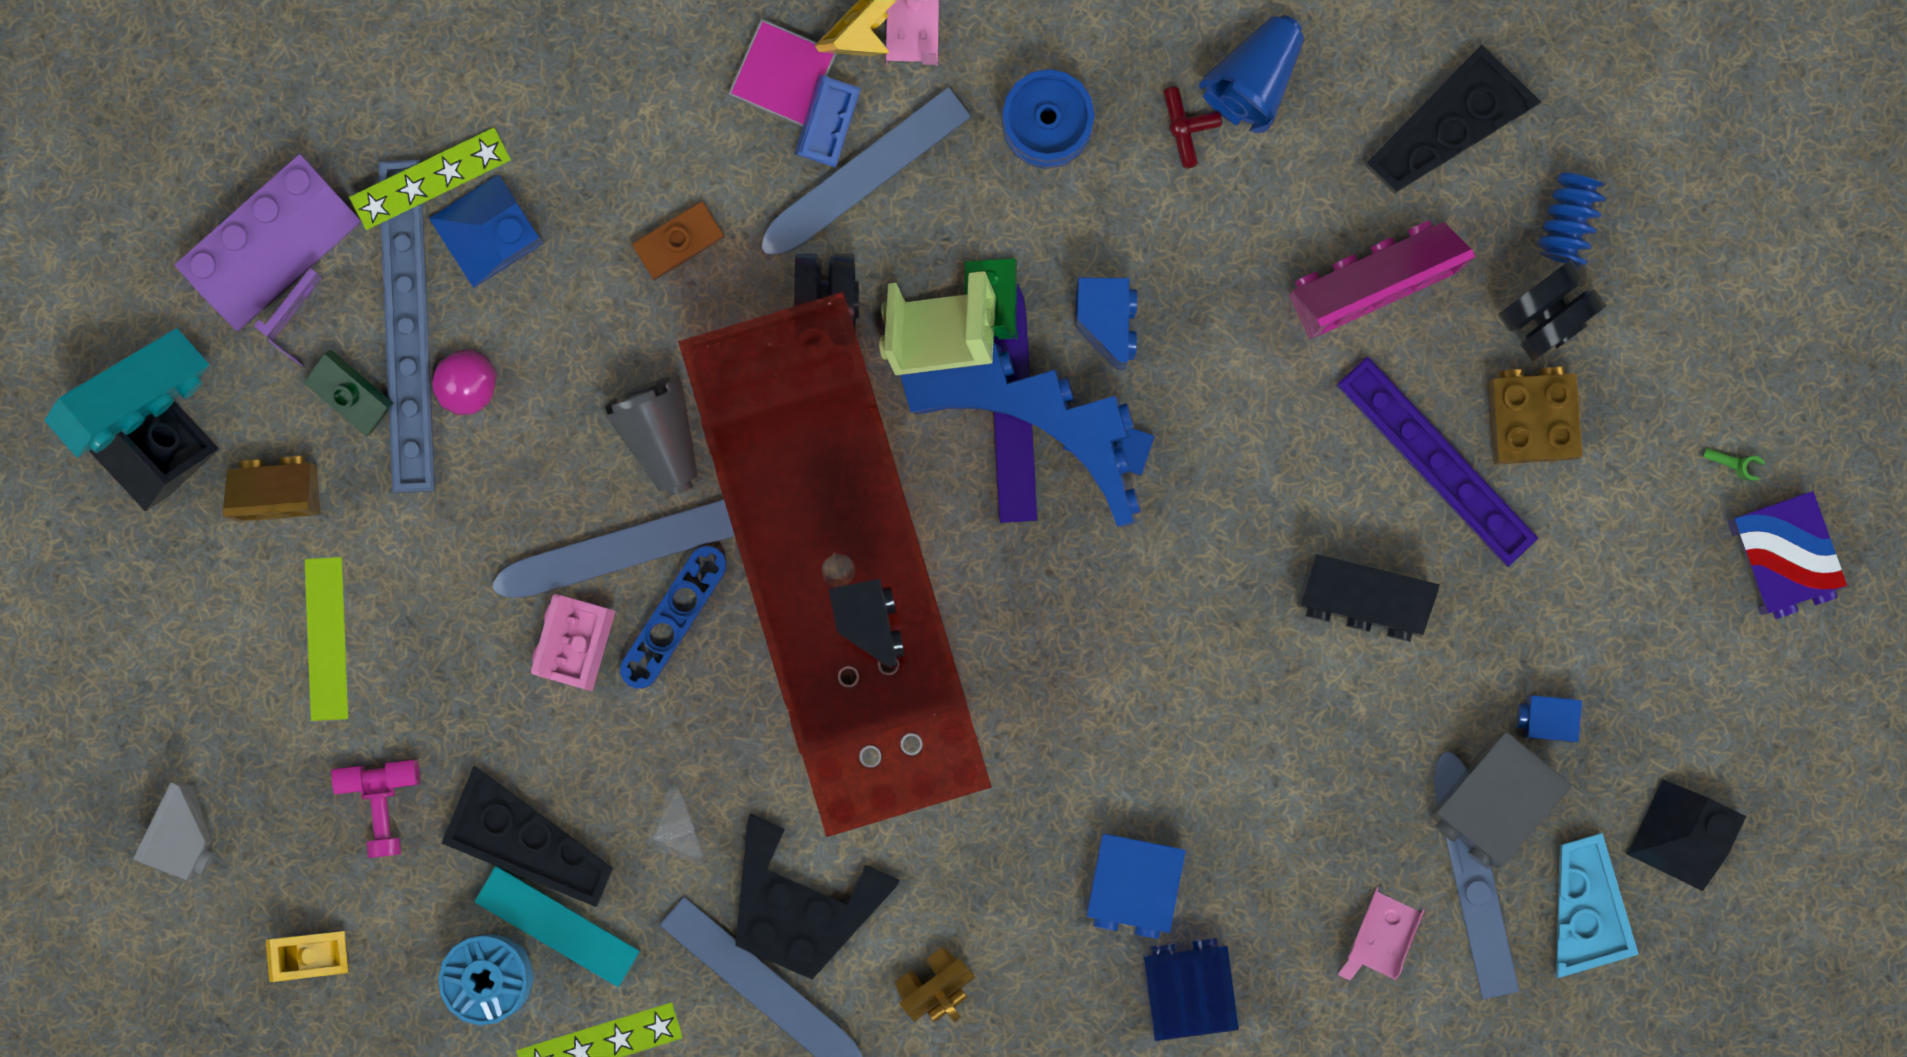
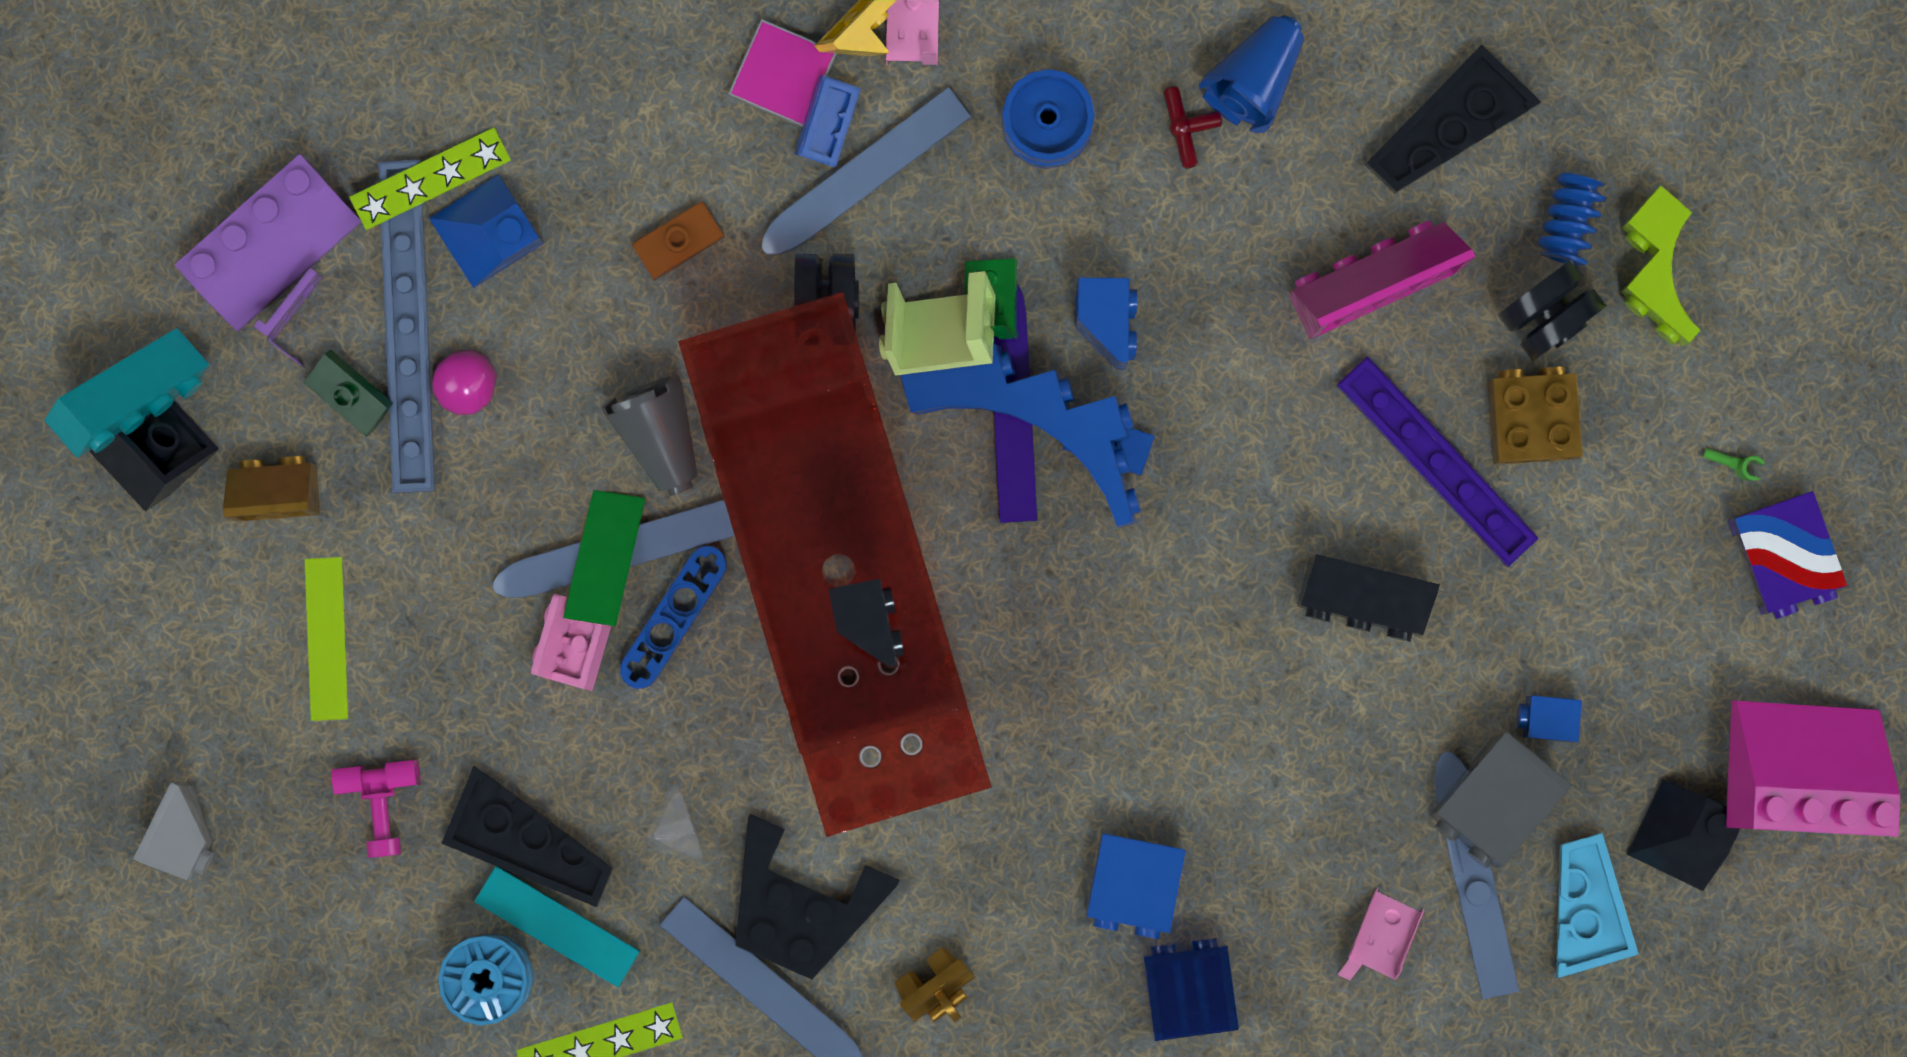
yellow slope [266,931,348,982] -> none
none -> green sticker [563,490,646,627]
none -> lime arch [1621,186,1701,346]
none -> dark pink slope [1726,701,1900,837]

